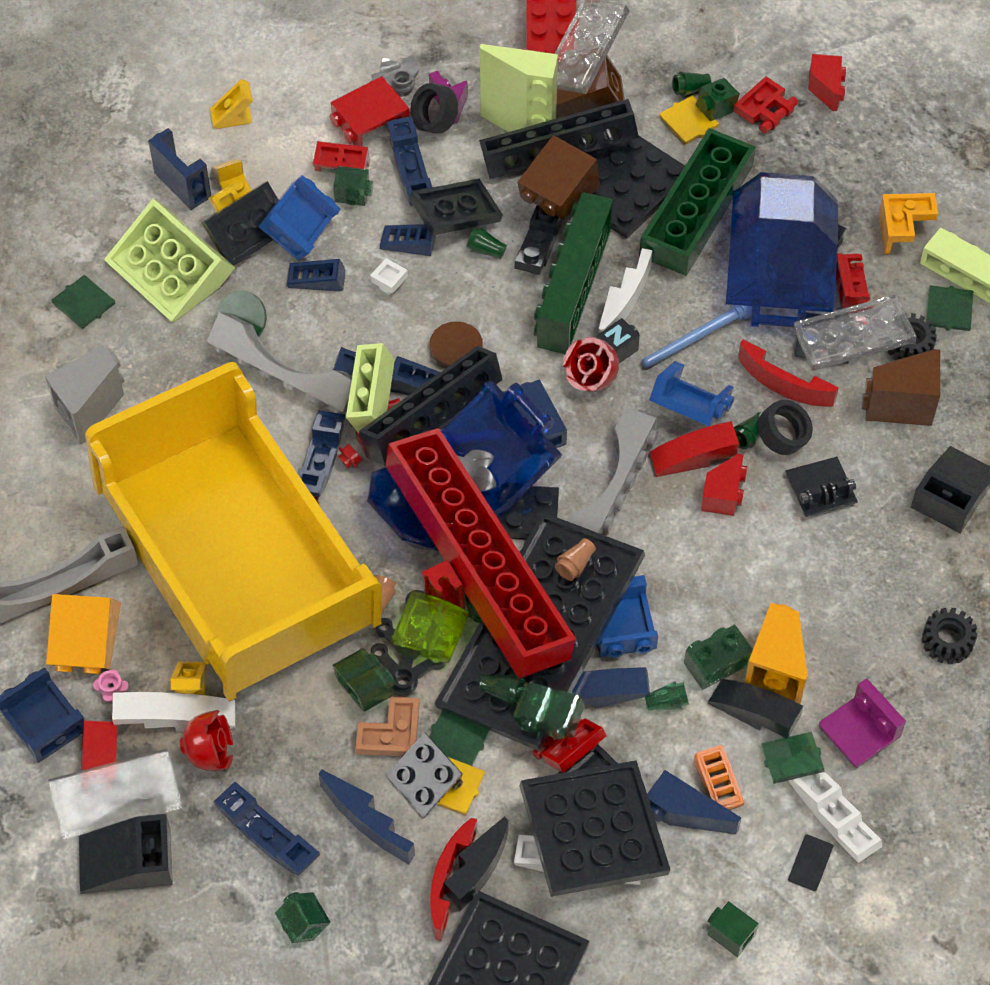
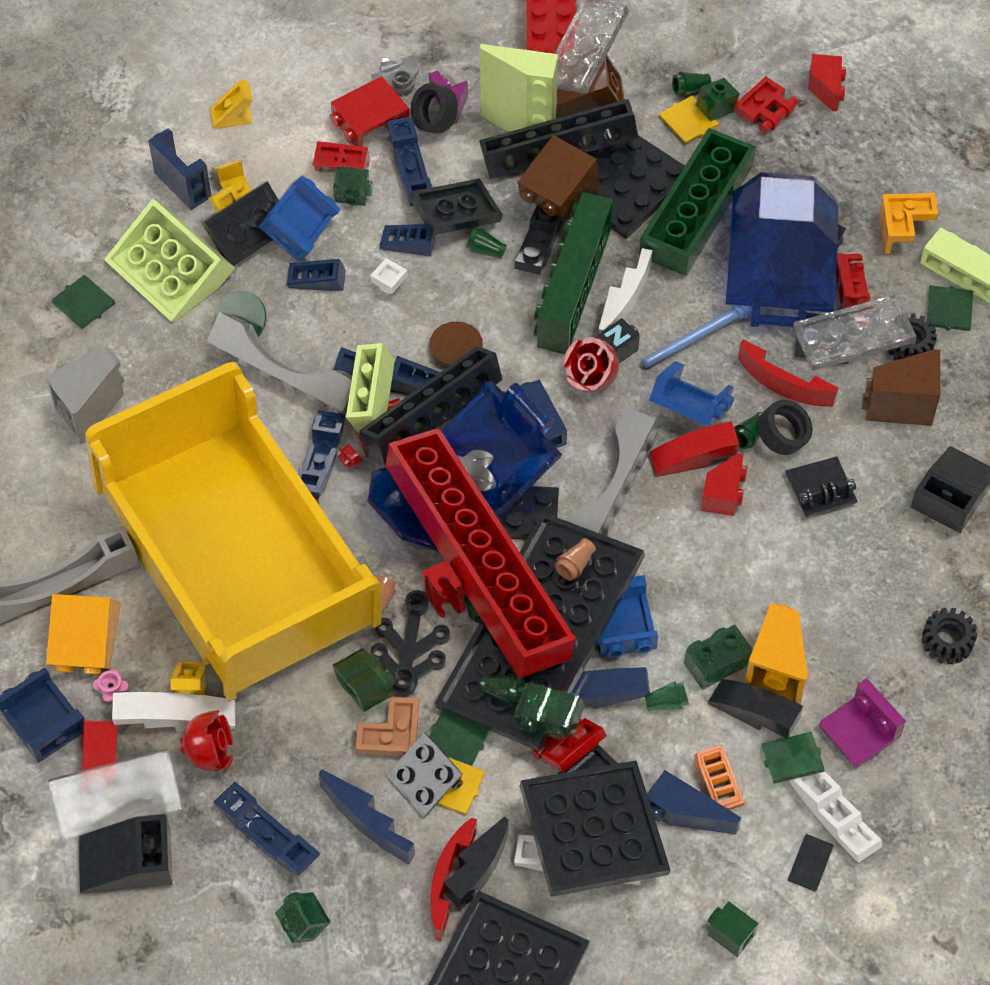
clear neon green slope [392,590,469,663] -> none

